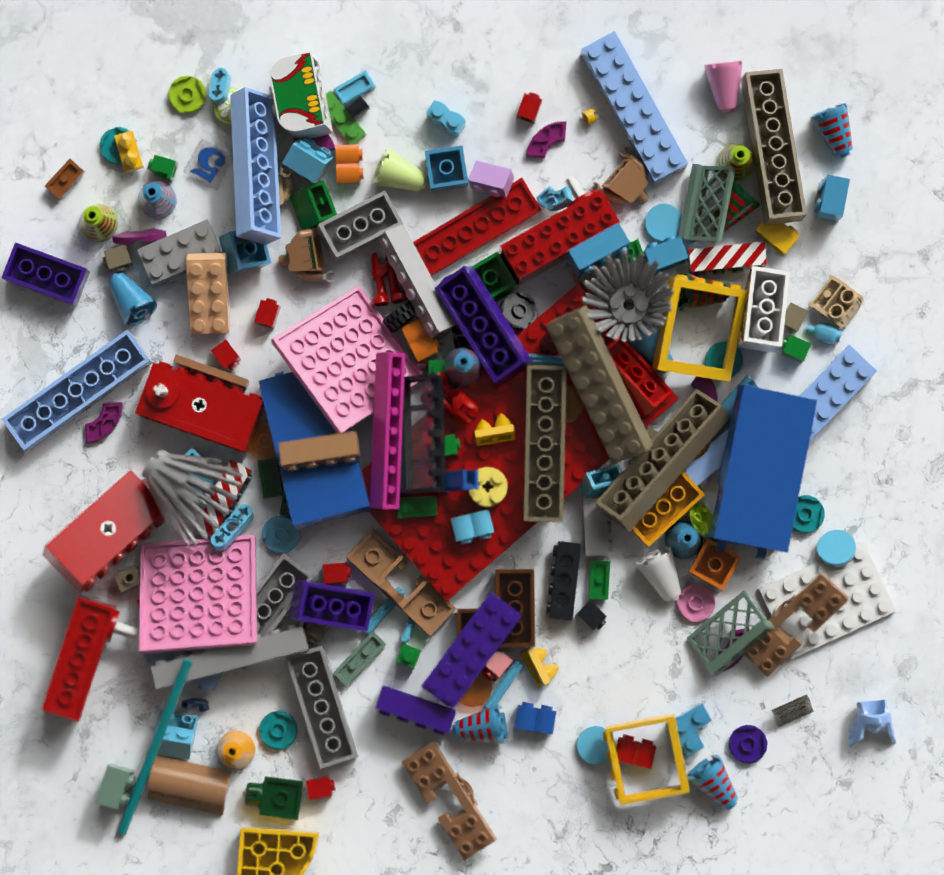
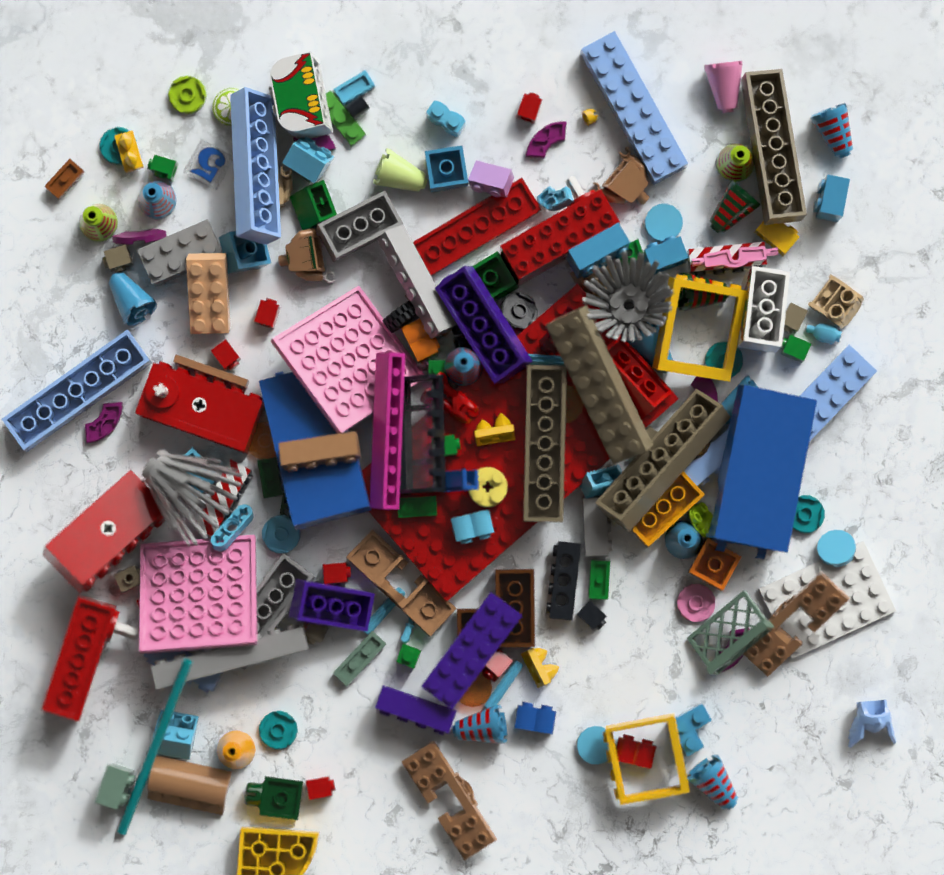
dark purple brick [1,242,90,307] -> none
dark blue arm [181,698,210,712] -> none
medium azure beam [209,68,231,104] -> none
light grey brick [285,645,358,769] -> none
orange brick [336,144,363,185] -> none
red piece [371,252,408,307] -> none
white cone [636,546,681,602] -> none
sand green fence [678,164,736,243] -> none
dark purple tile [728,725,768,764] -> none
clear smoke plate [772,694,813,727] -> none
none -> bright pink piece [692,246,778,269]

